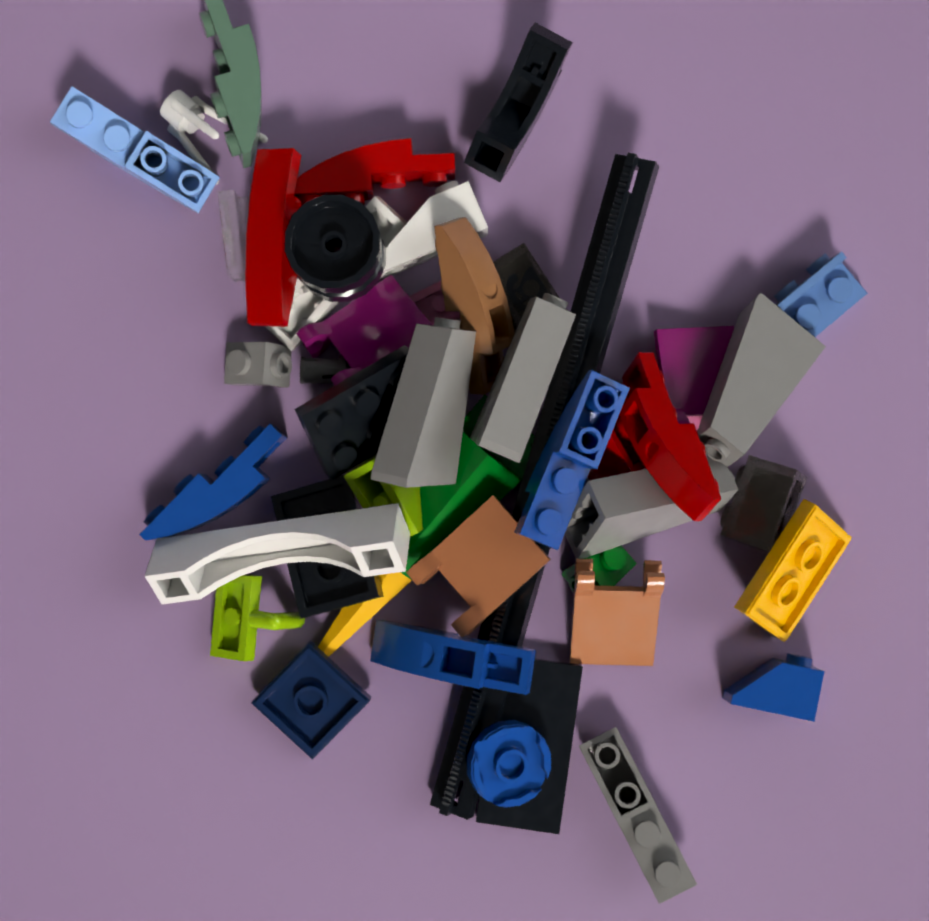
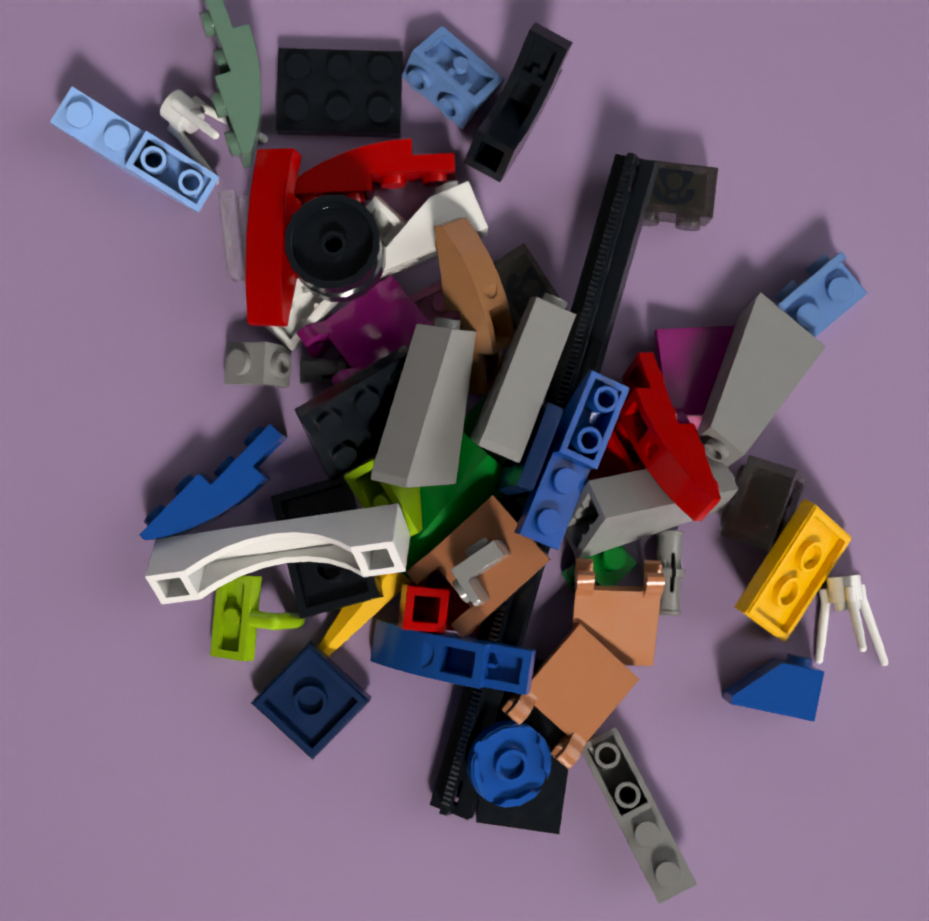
none -> black plate [276,48,403,138]
none -> red brick [397,582,480,633]
none -> medium blue bracket [402,26,505,129]
none -> light grey bracket [451,537,511,607]
none -> dark blue tile [495,402,563,496]
none -> nougat flag [500,623,640,769]
none -> clear smoke brick [629,160,718,231]
none -> light grey pin [656,530,686,616]
none -> white plant [815,574,889,666]

